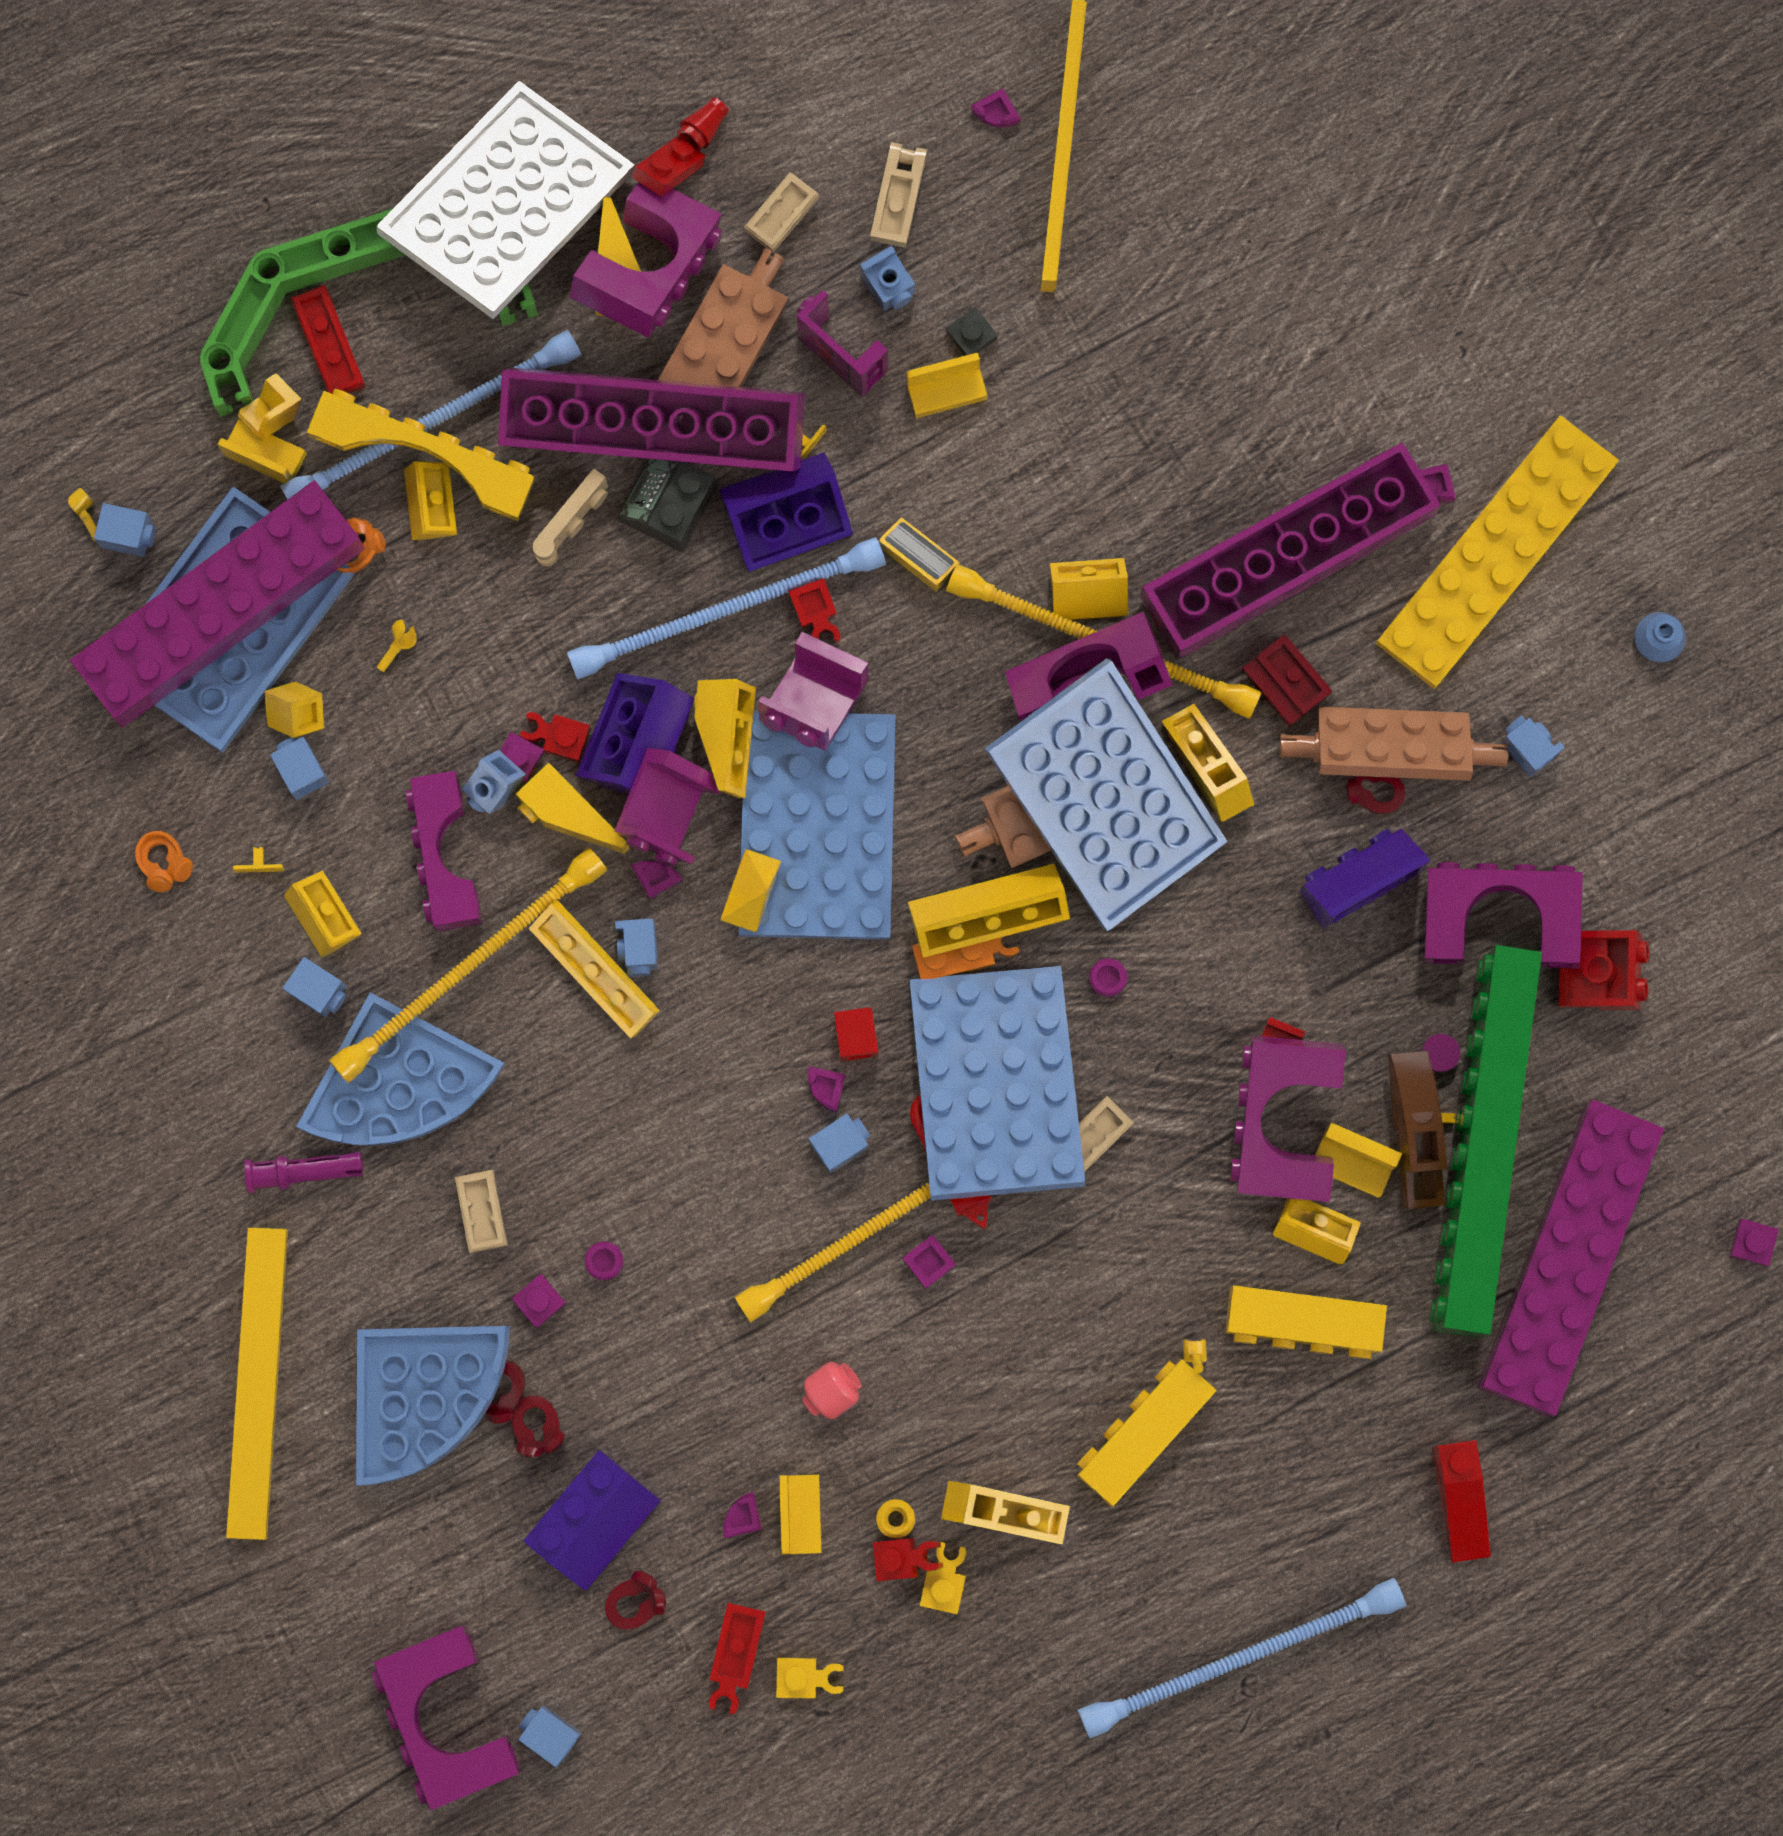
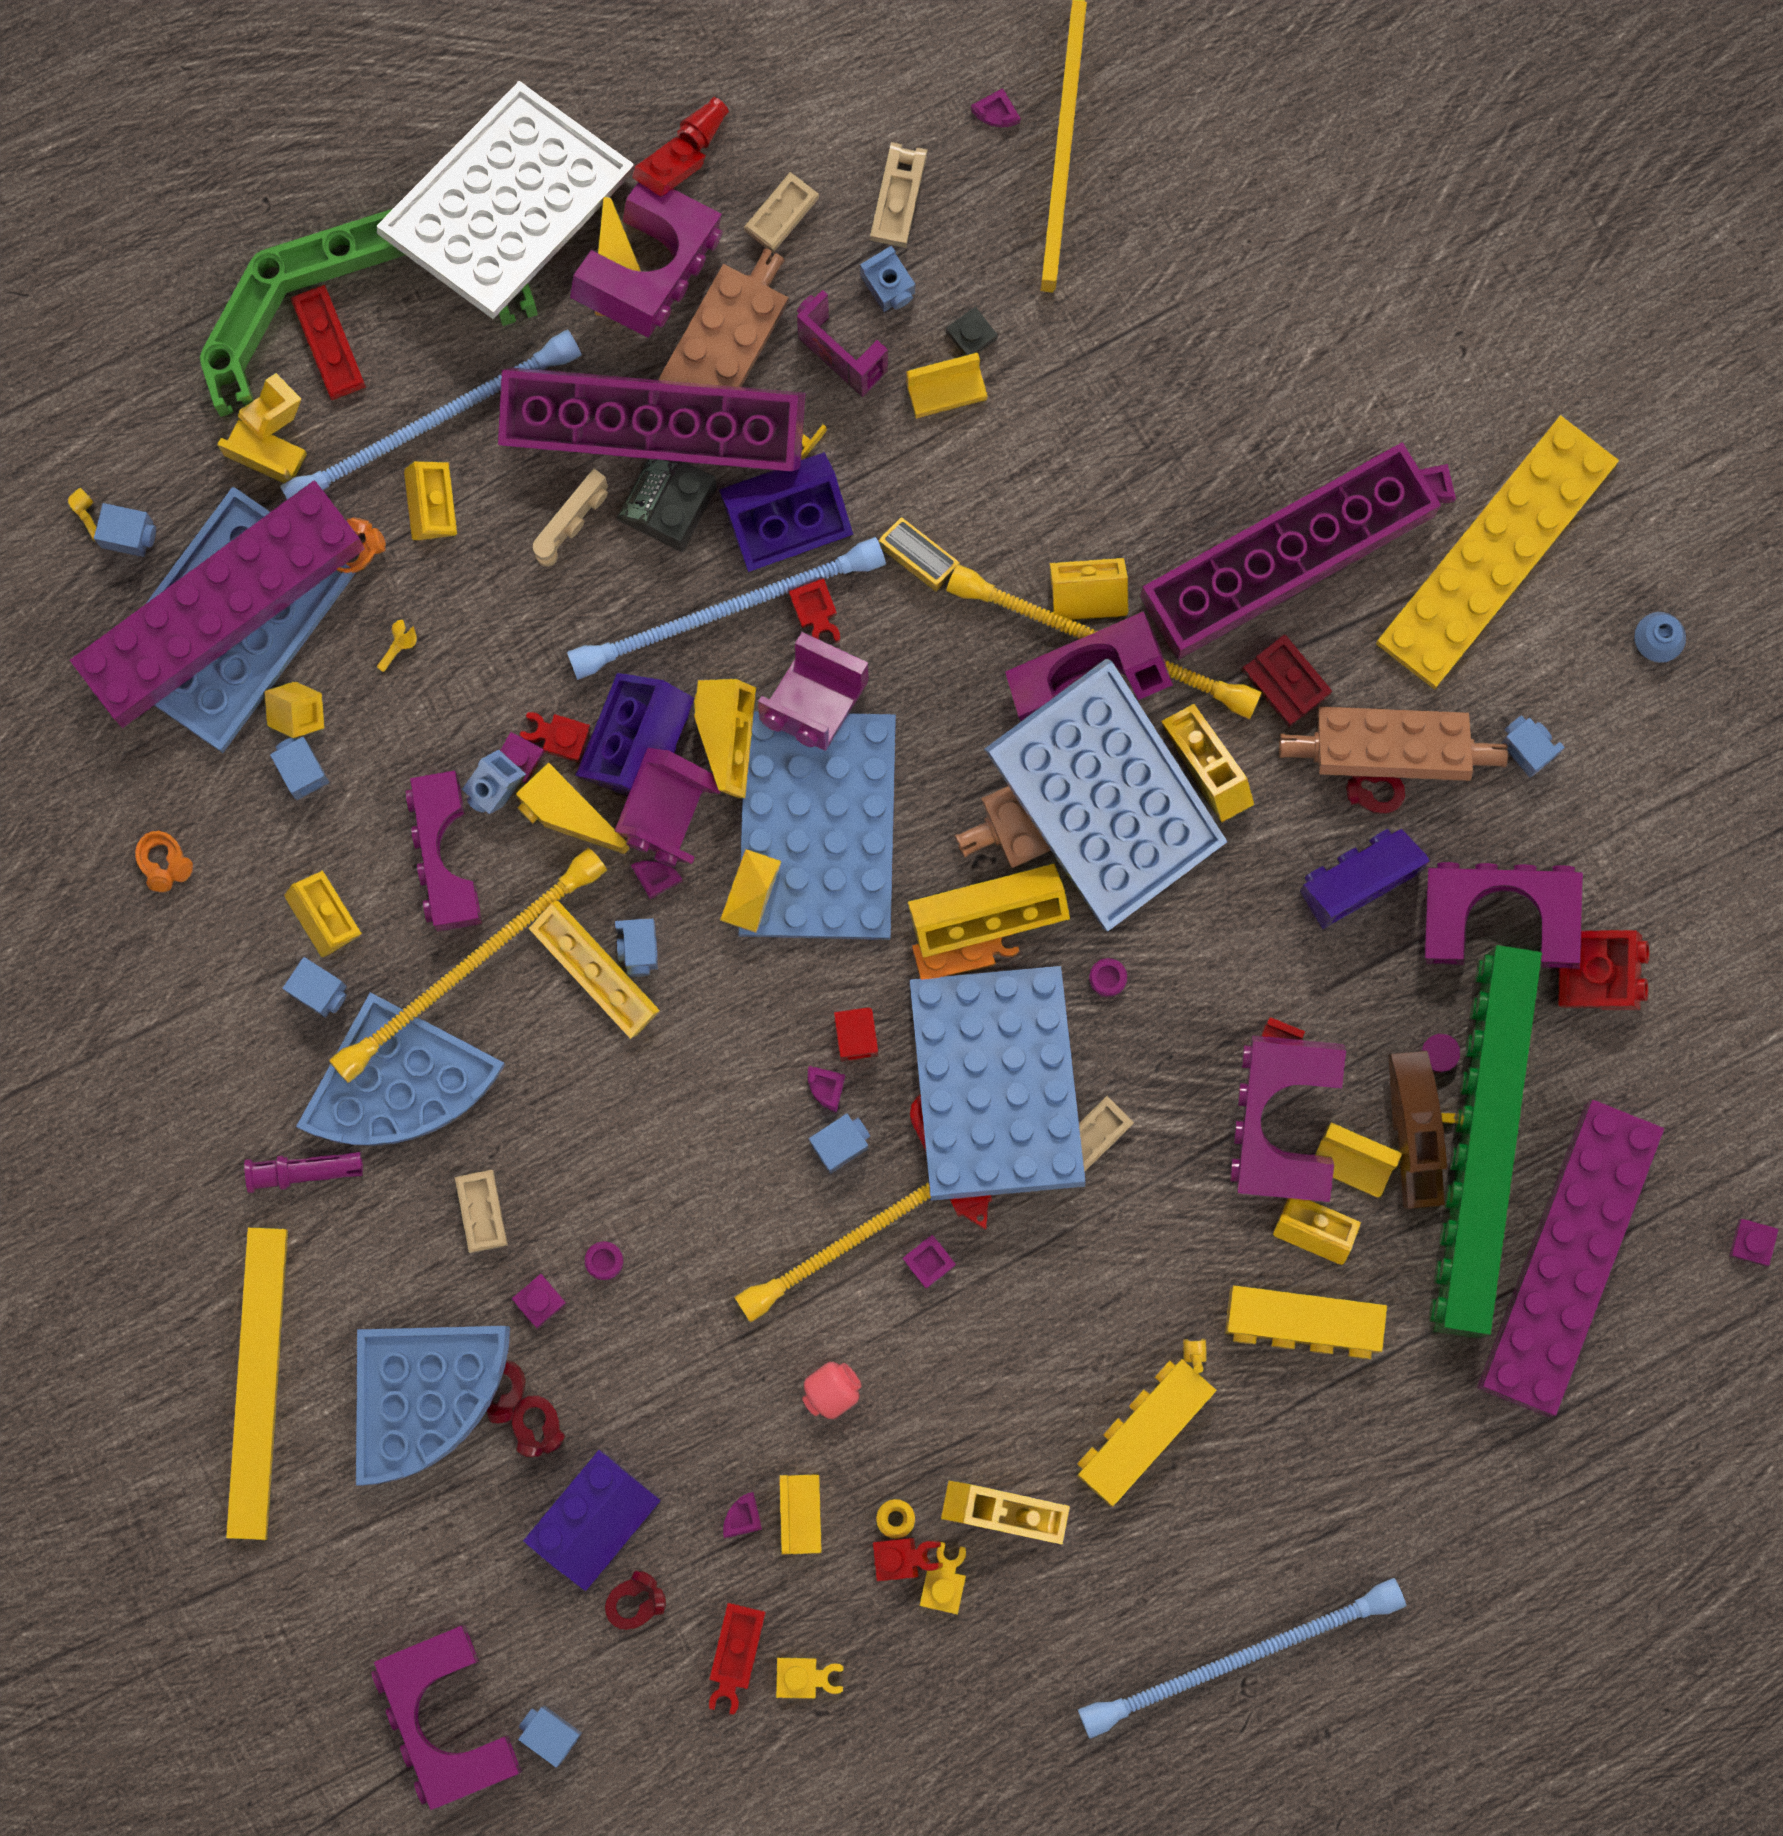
yellow piece [233,847,284,873] -> none
yellow arch [307,389,535,522] -> none
red slope [1432,1440,1491,1563] -> none

